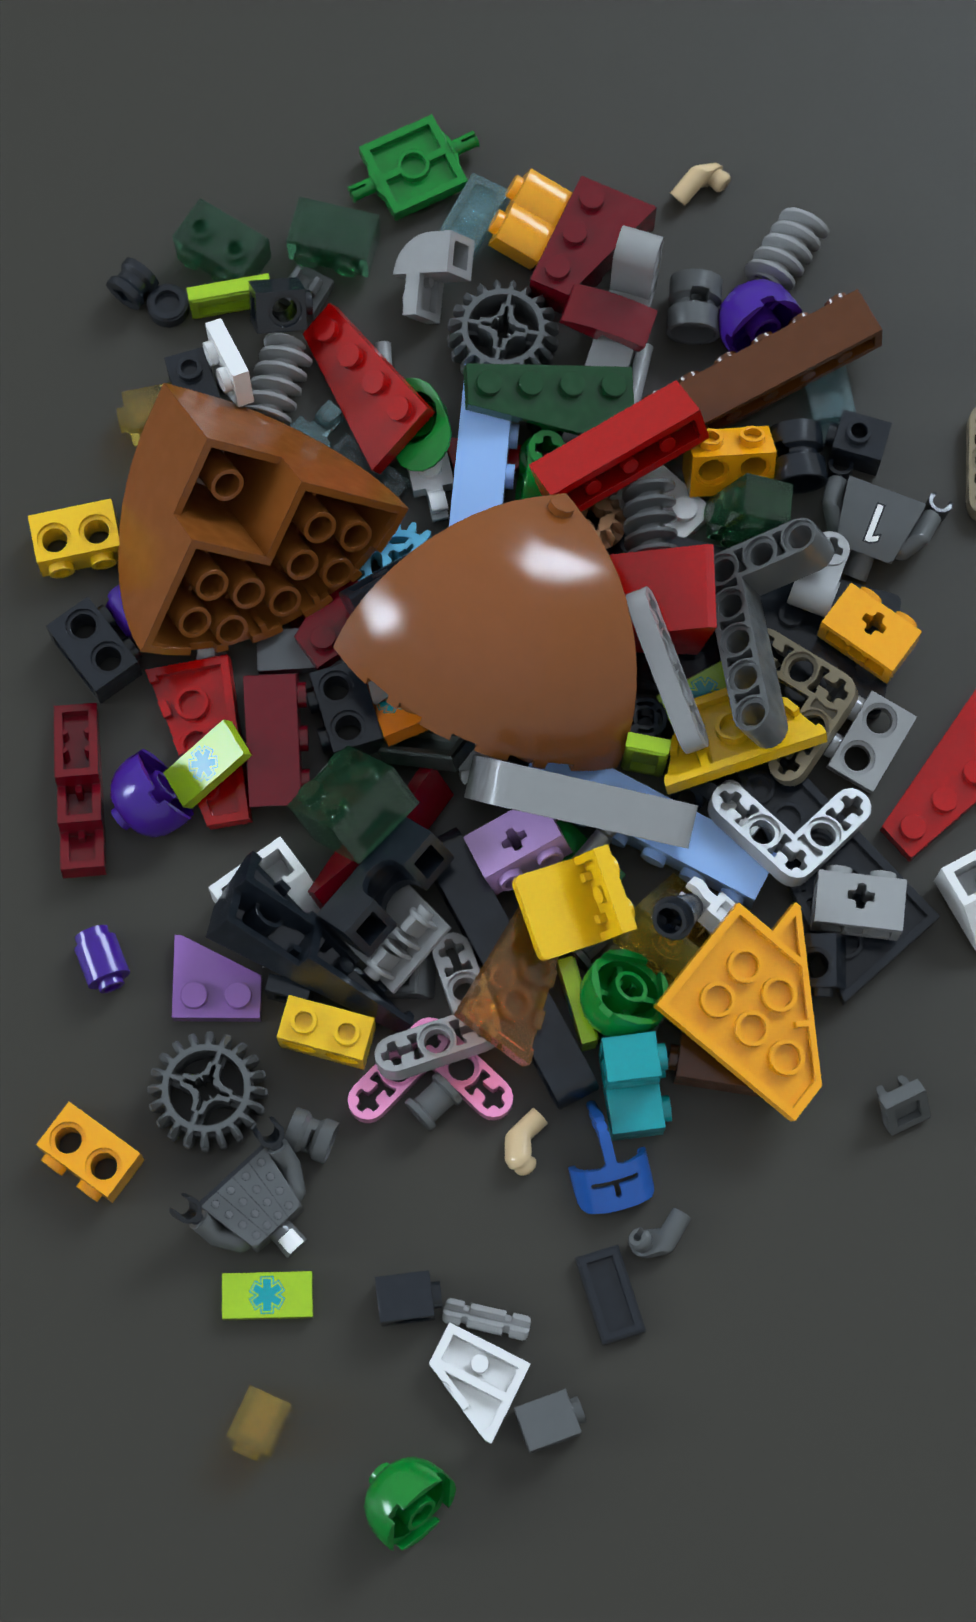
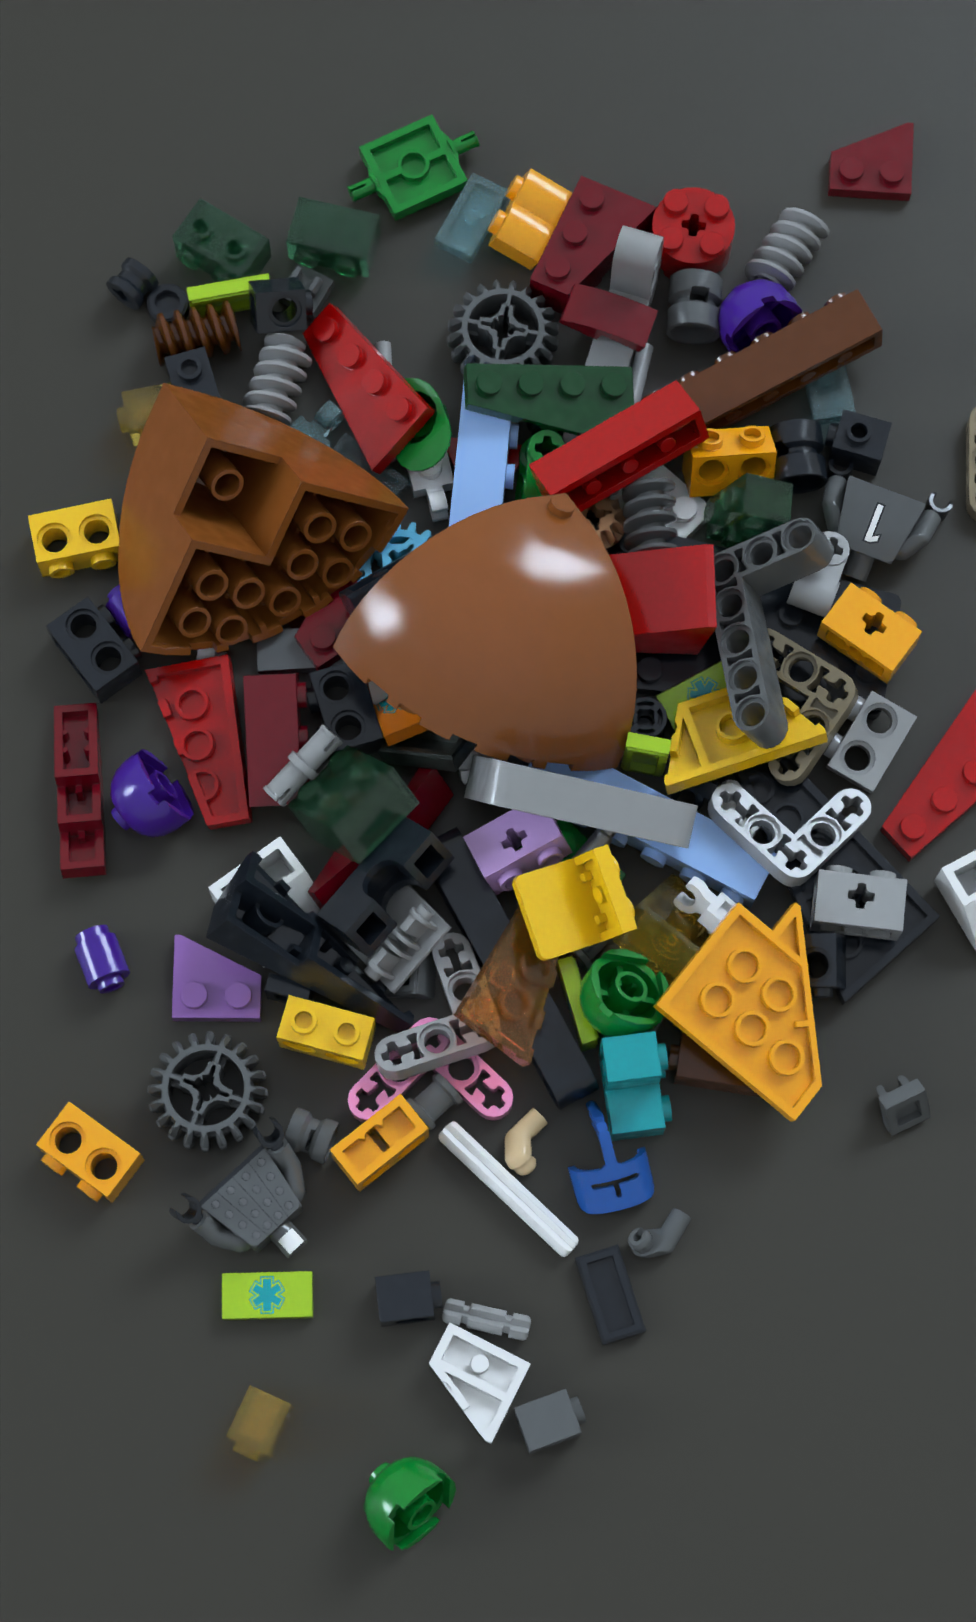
lime tile [164,719,252,809] -> none
white wing [202,318,254,407] -> none
light grey brick [393,230,475,324] -> none
light grey beam [625,586,709,754] -> none
black cone [652,894,703,940] -> none
tan arm [670,163,730,206] -> none
none -> reddish brown piece [152,300,242,367]
none -> light grey pin [263,724,343,807]
none -> light orange brick [330,1093,429,1192]
none -> white axle [439,1121,579,1257]
none -> red brick [651,187,735,279]
none -> dark red wing [828,122,914,201]

